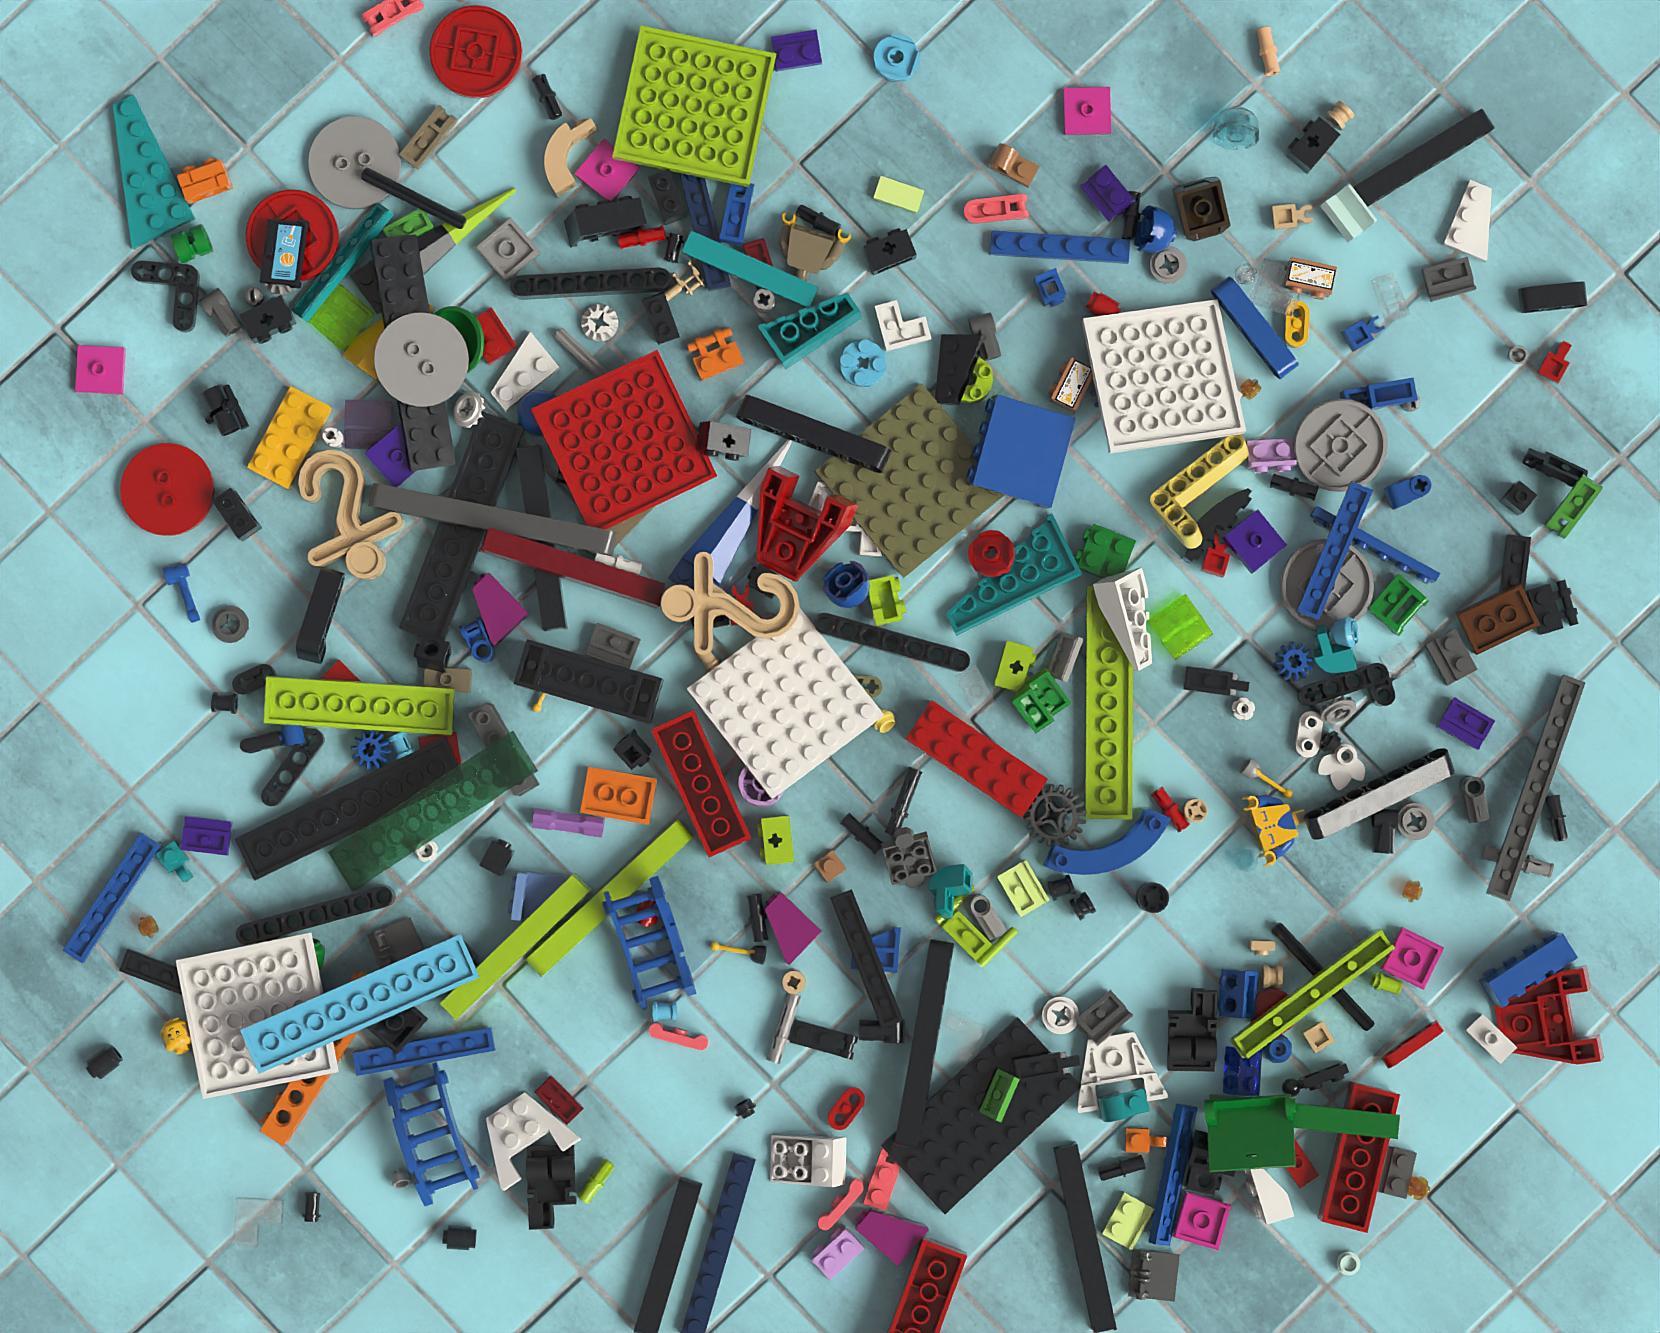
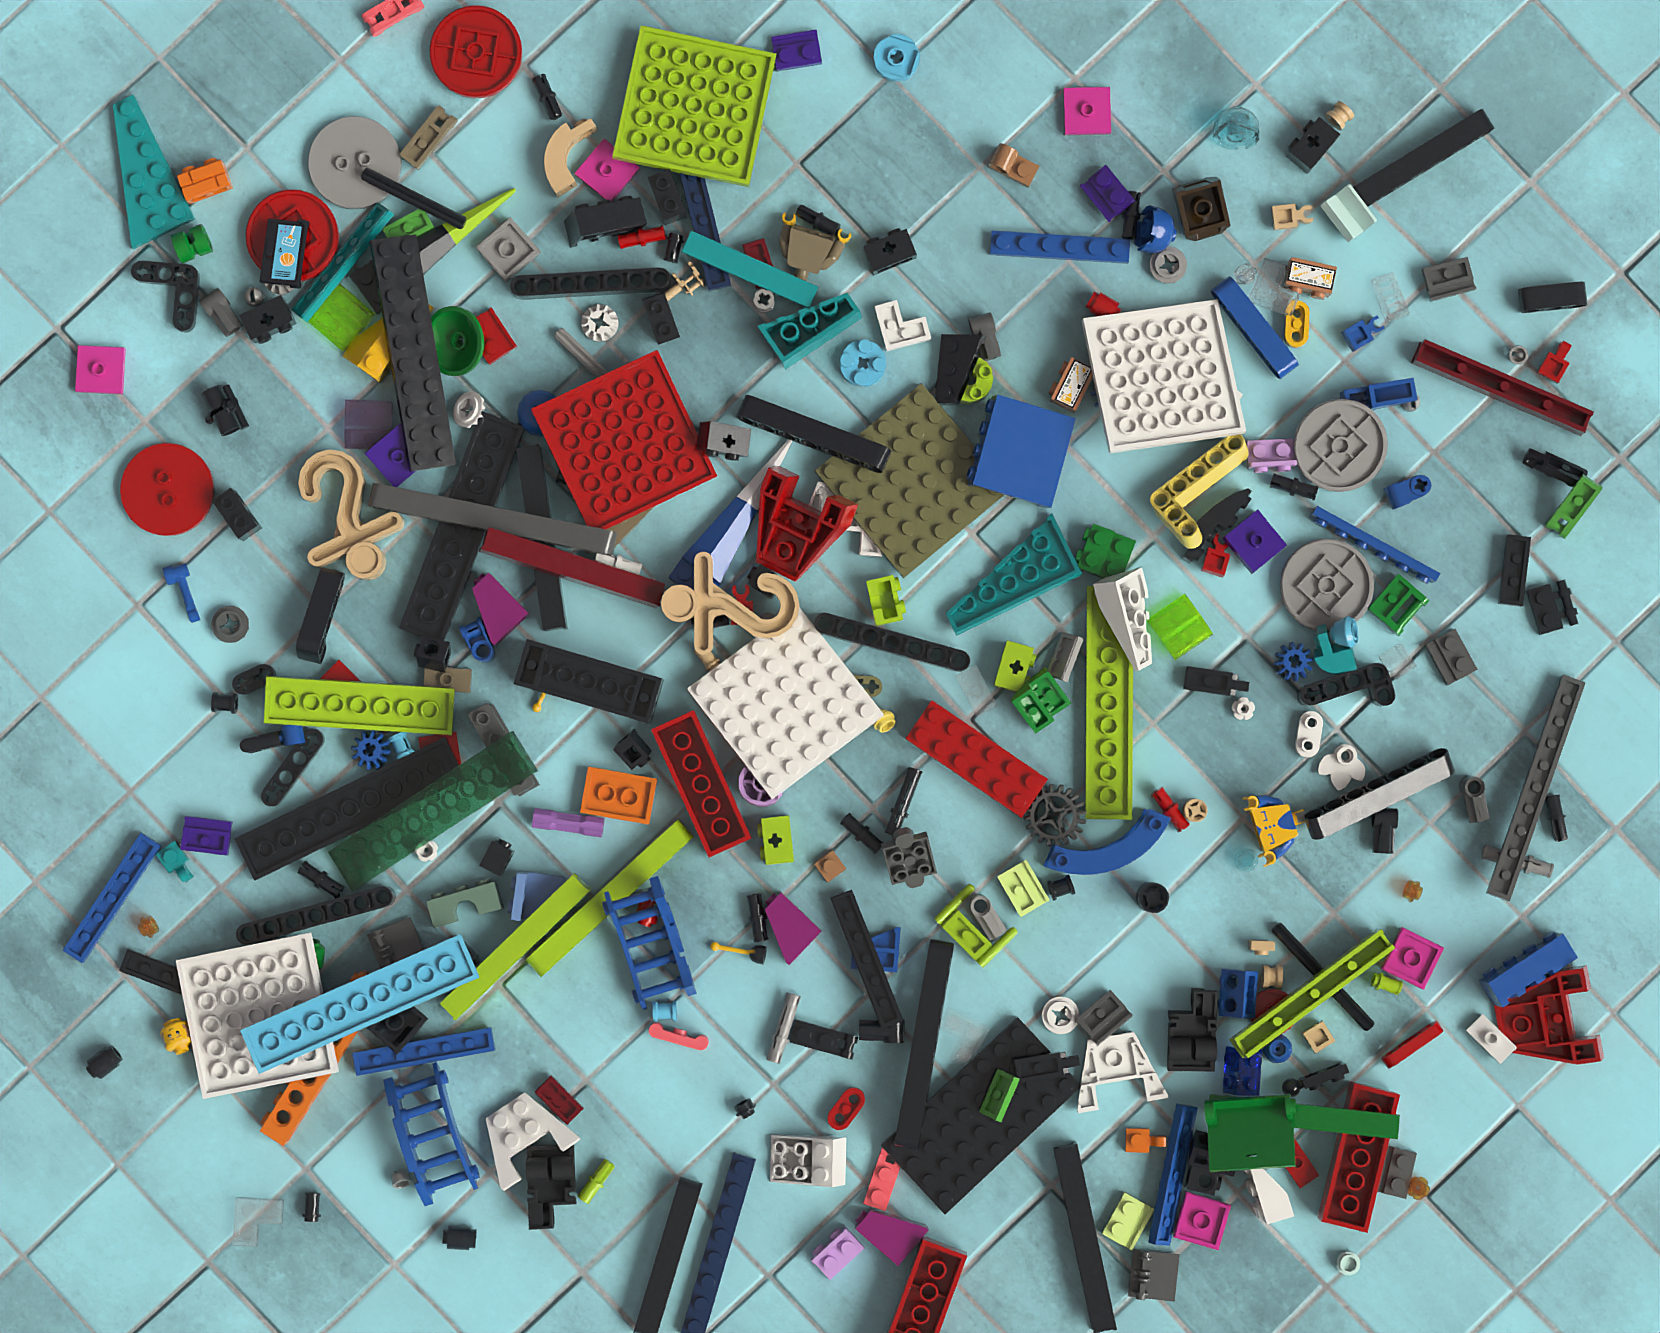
yellow plate [247,386,333,490] -> none
white pin [322,428,345,448] -> none
light grey plate [374,312,469,407] -> none
white wing [491,332,560,412] -> none
dark grey plate [585,623,641,669] -> none
orange plate [687,327,744,381] -> none
blue plate [719,183,754,246] -> none
tan wheel [782,970,806,994] -> none
coral plate [818,1178,864,1230] -> none
blue cylinder [823,561,870,608] -> none
yellowish green tile [873,176,925,214] -> none
teal brick [928,864,973,919] -> none
coral plate [964,194,1029,224] -> none
red plate [968,530,1015,577] -> none
blue window [1033,268,1067,307] -> none
black wheel [1069,891,1096,921] -> none
teal brick [1097,1088,1150,1122] -> none
black axle [1098,1155,1146,1181] -> none
clear orange plate [1240,379,1261,400] -> none
hinge [1240,758,1292,798] -> none
light nougat pin [1256,27,1280,76] -> none
blue plate [1297,481,1373,620] -> none
light grey gear [1319,696,1356,723] -> none
black plate [1320,731,1341,753] -> none
light grey gear [1398,803,1434,840] -> none
dark purple plate [1437,697,1495,750] -> none
white wing [1443,180,1492,262] -> none
reddish brown tile [1456,582,1540,655] -> none
black brick [1499,480,1537,515] -> none
none -> black pin [297,861,345,899]
none -> sand green arch [426,878,504,928]
none -> dark red tile [1411,339,1594,436]

